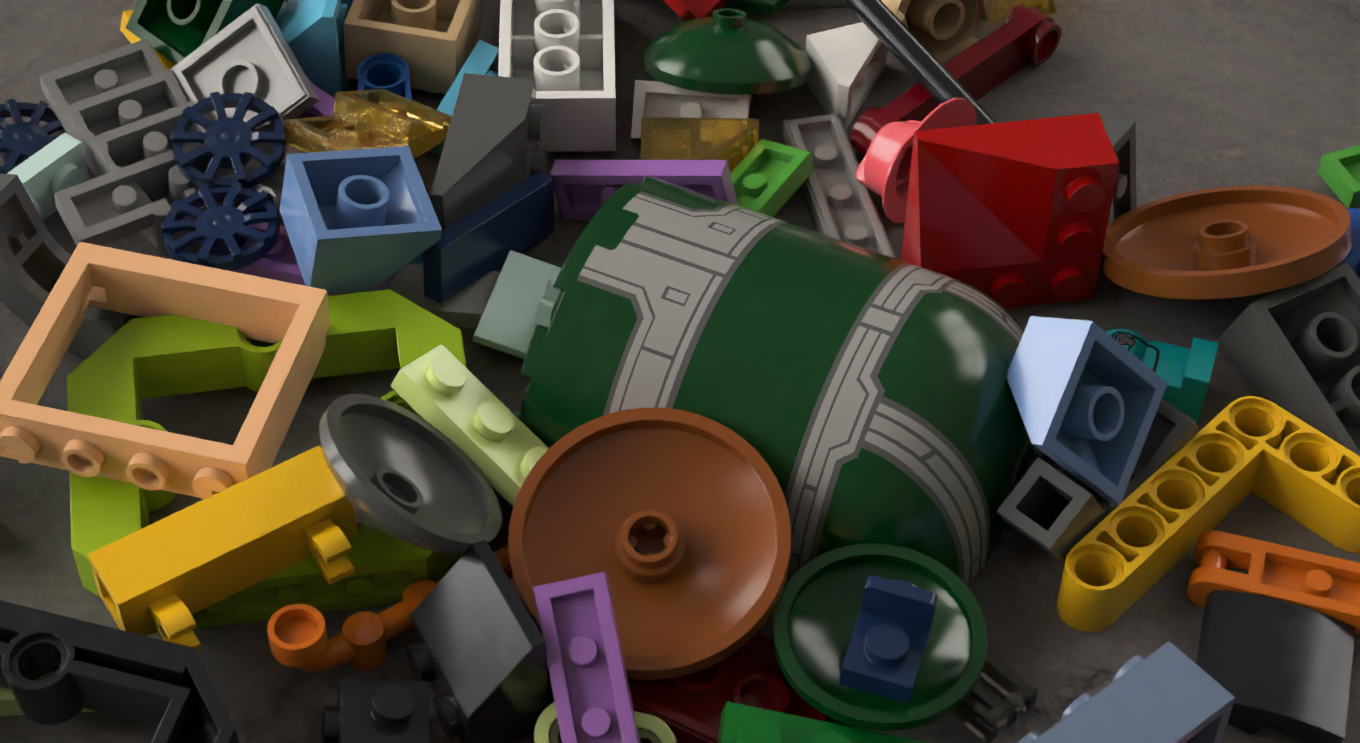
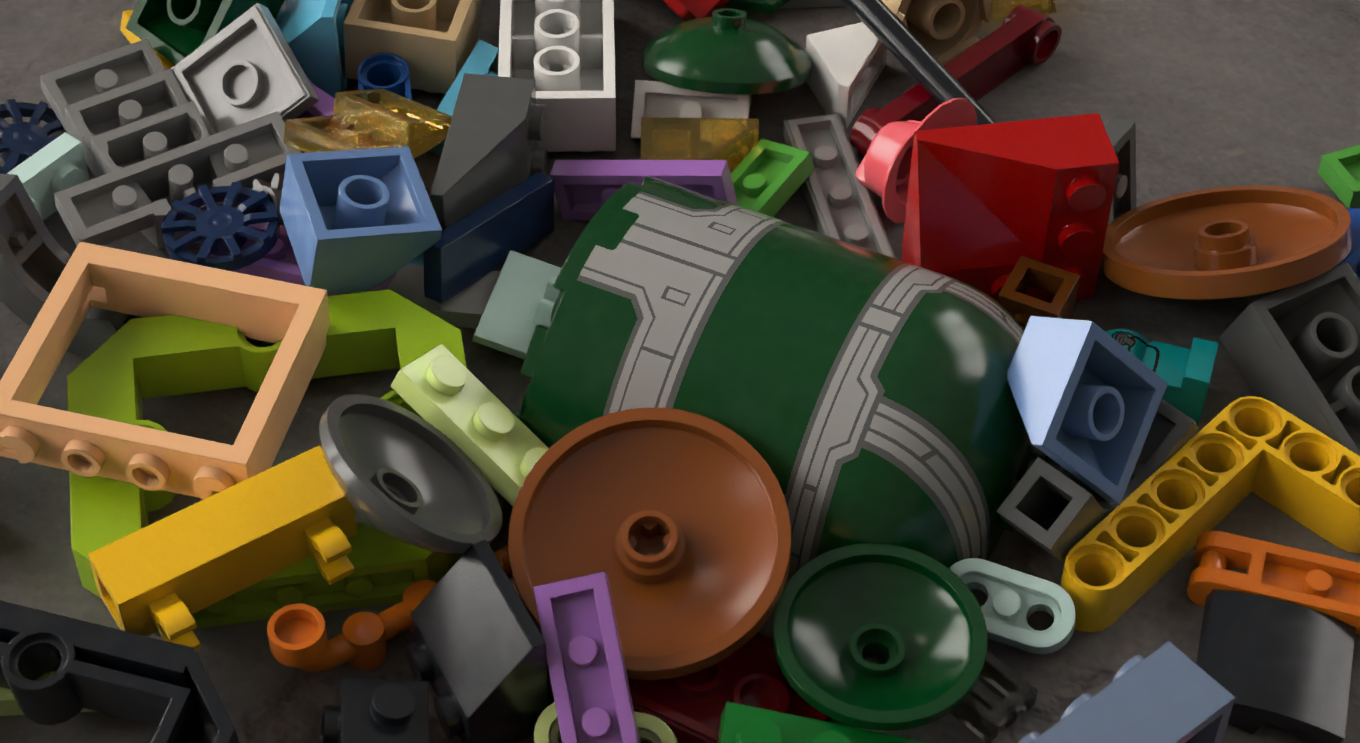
dark blue wheel [171,92,287,189] -> none
dark blue bracket [839,576,938,704] -> none
none -> light aqua plate [949,558,1075,654]
none -> reddish brown brick [997,255,1080,330]

